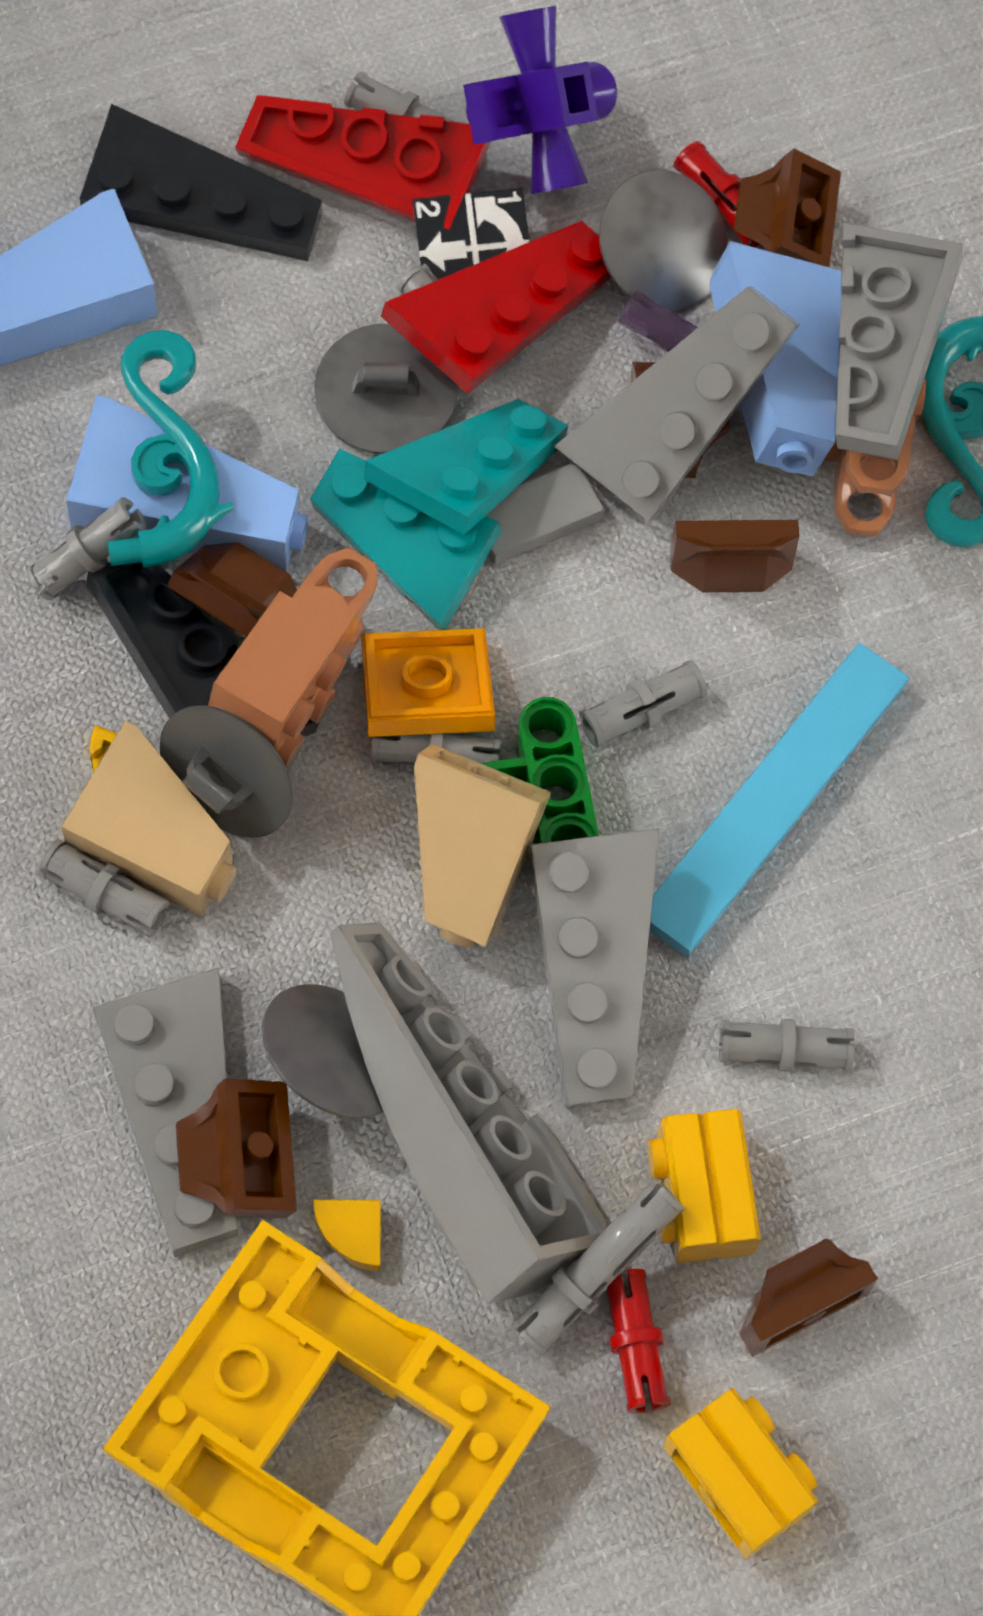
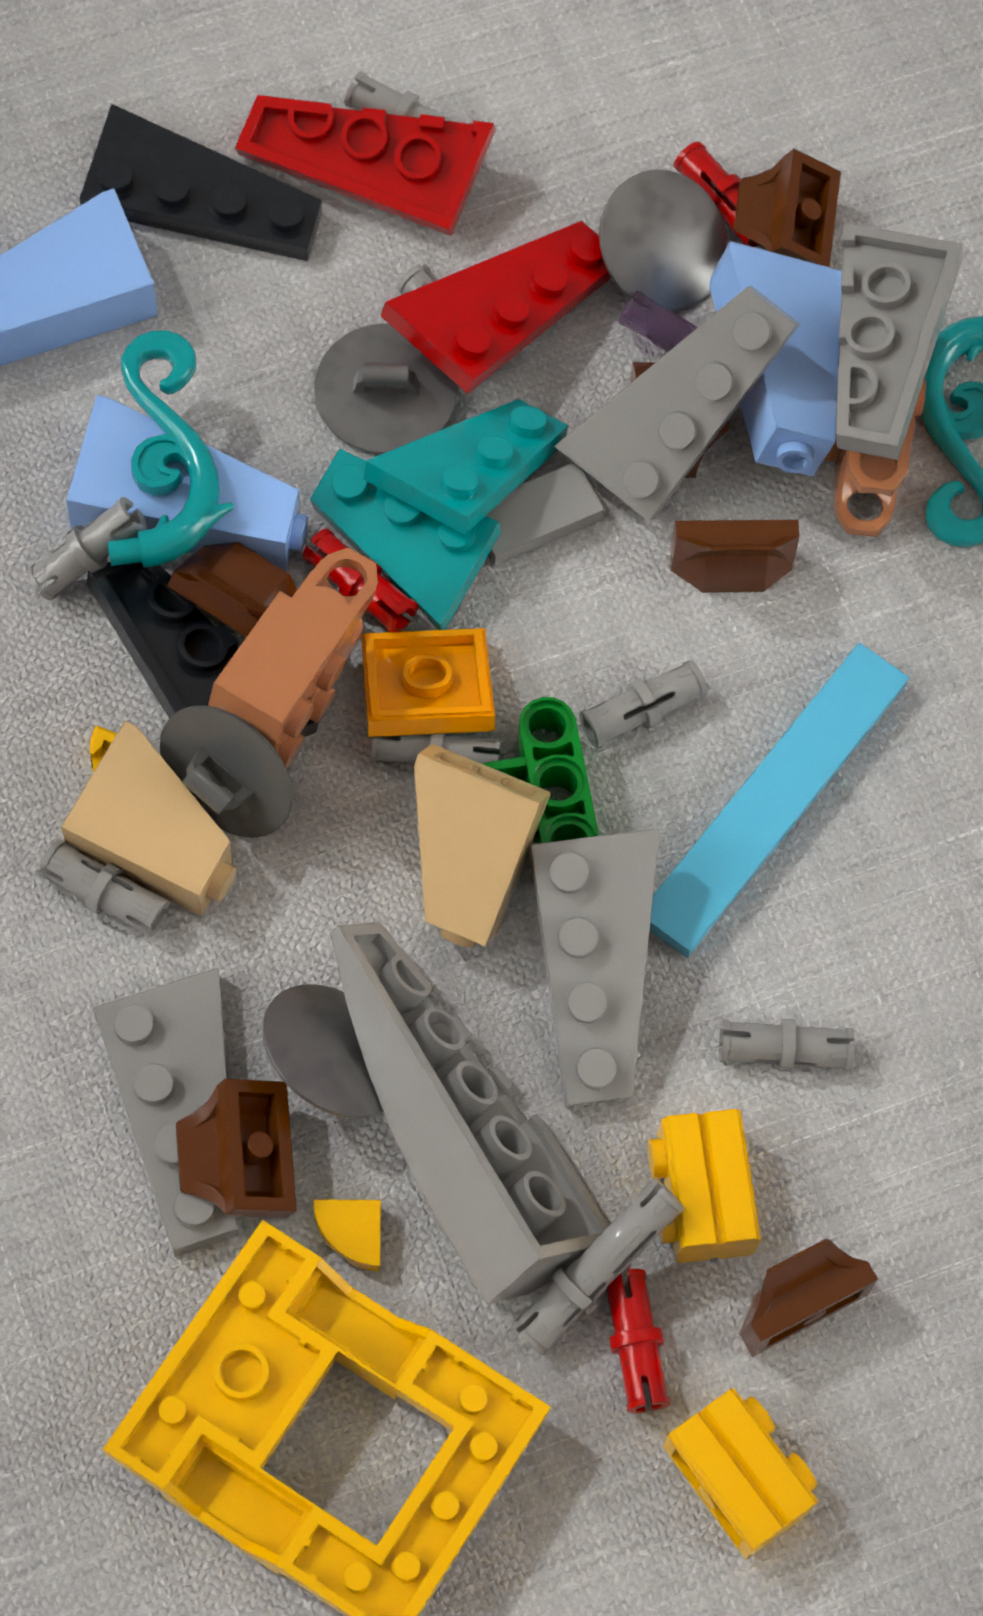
sticker [412,187,530,280] -> none
dark purple brick [463,6,617,194] -> none
none -> red pin [303,528,419,632]

